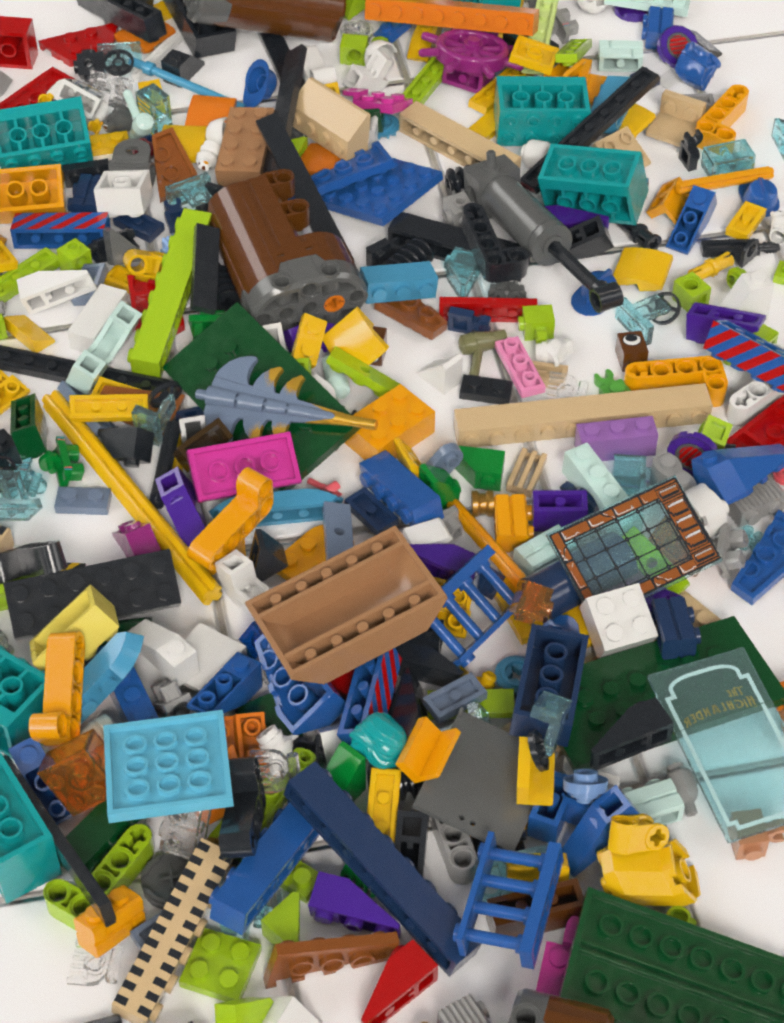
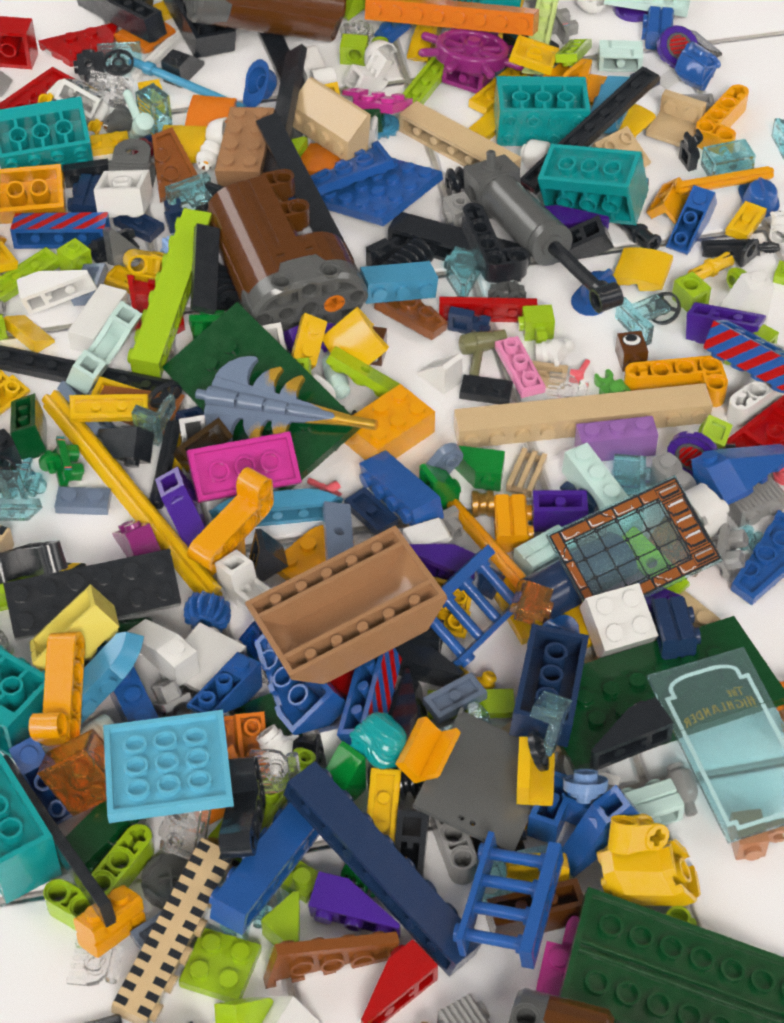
yellow slope [394,437,421,478] -> none
dark azure gear [495,655,525,696] -> none
none -> blue gear [183,591,231,633]
none -> coral hand [569,359,590,385]

